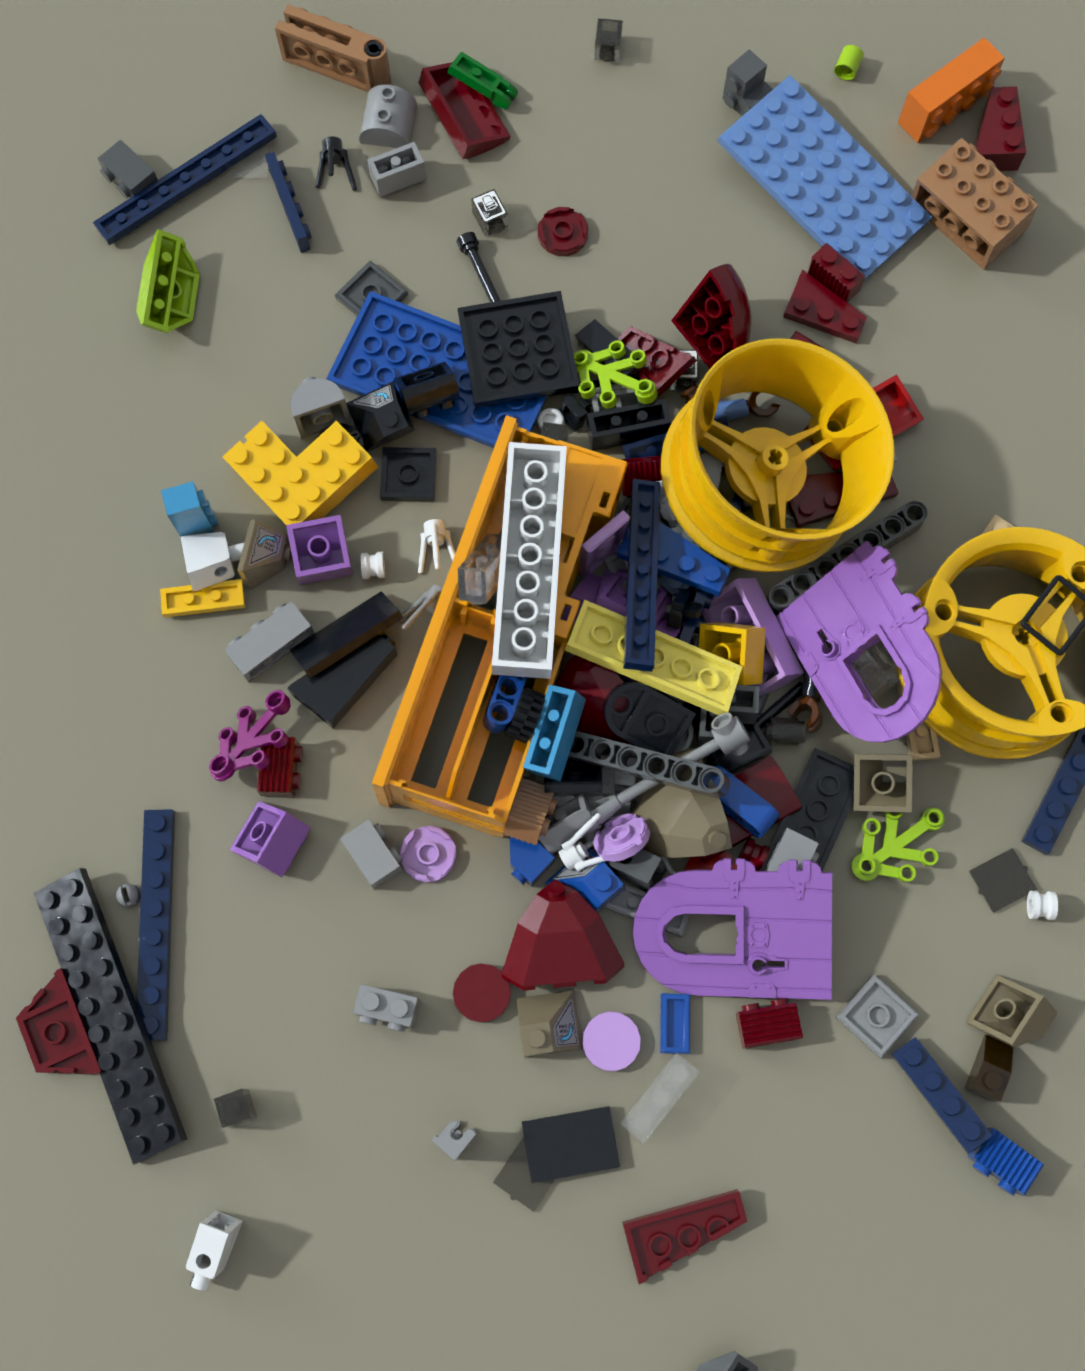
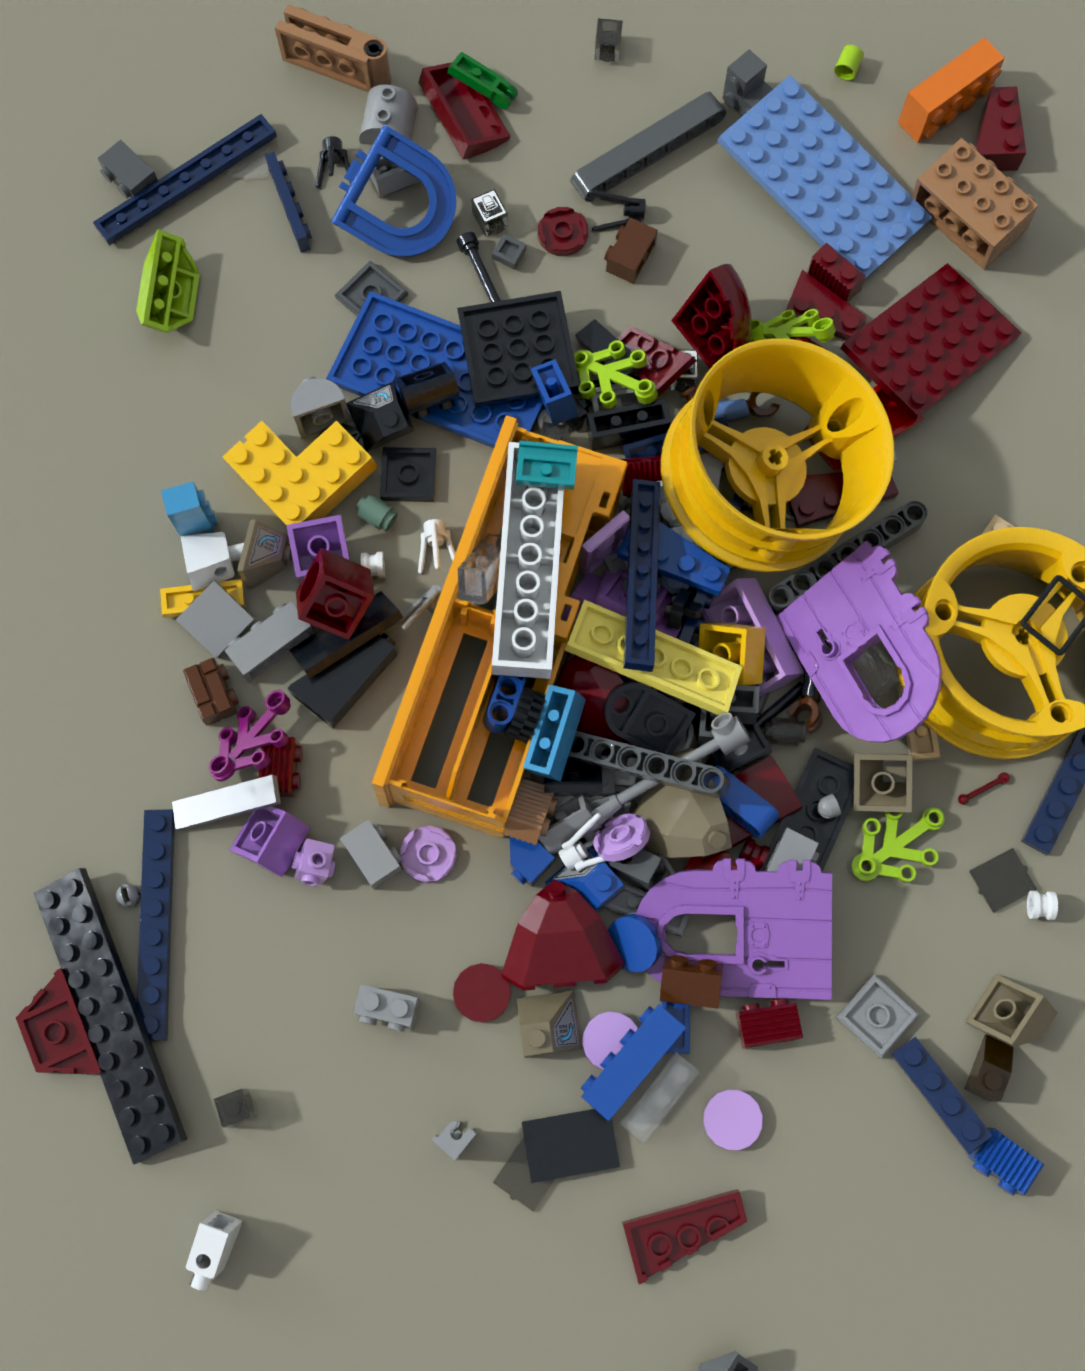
none -> tile [172,775,281,830]
none -> light grey tile [176,580,255,658]
none -> reddish brown brick [183,658,239,726]
none -> lavender brick [292,838,336,886]
none -> dark red brick [296,548,375,640]
none -> blue piece [331,125,457,257]
none -> sand green brick [356,494,398,531]
none -> dark grey plate [492,234,527,270]
none -> teal plate [516,440,578,490]
none -> blue slope [531,359,578,426]
none -> dark grey beam [570,92,727,202]
none -> blue brick [581,1004,686,1121]
none -> black plant [589,190,646,232]
none -> reddish brown brick [604,217,658,284]
none -> blue tile [608,914,662,972]
none -> reddish brown brick [660,955,723,1009]
none -> lavender tile [703,1089,763,1150]
none -> lime plant [749,309,836,343]
none -> light grey hinge [817,794,841,819]
none -> dark red plate [840,263,1022,421]
none -> dark red hinge [958,772,1010,805]

